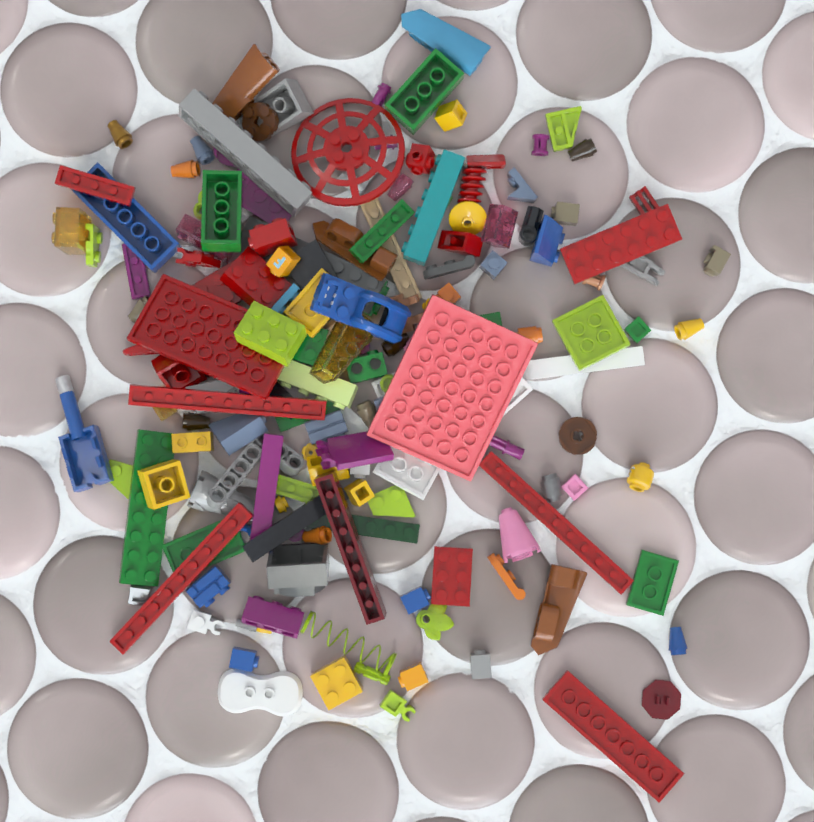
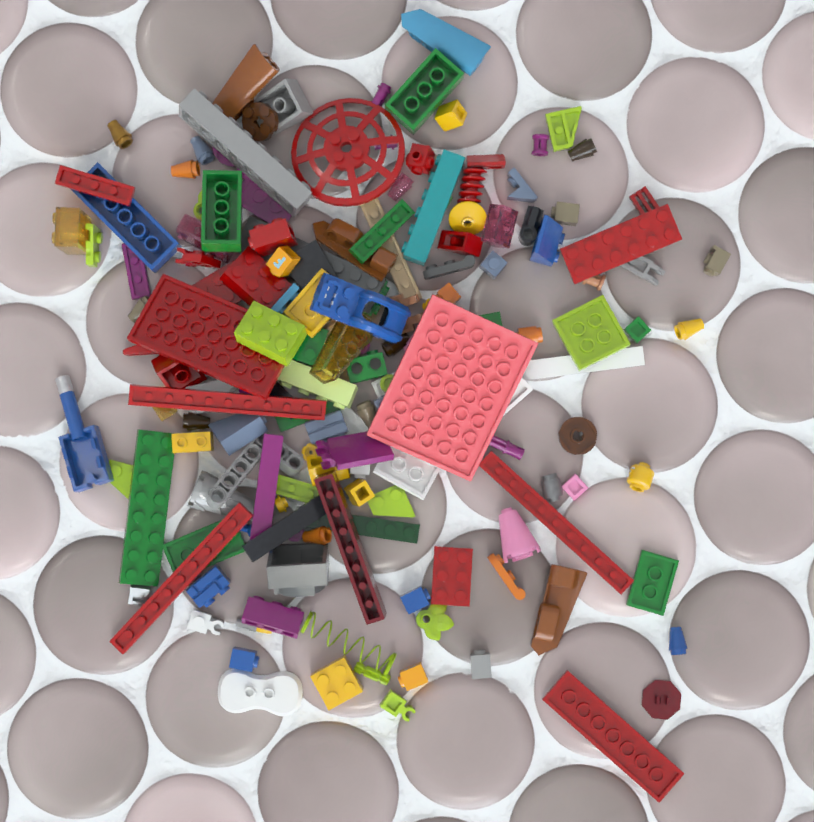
yellow brick [137,459,191,510] -> none

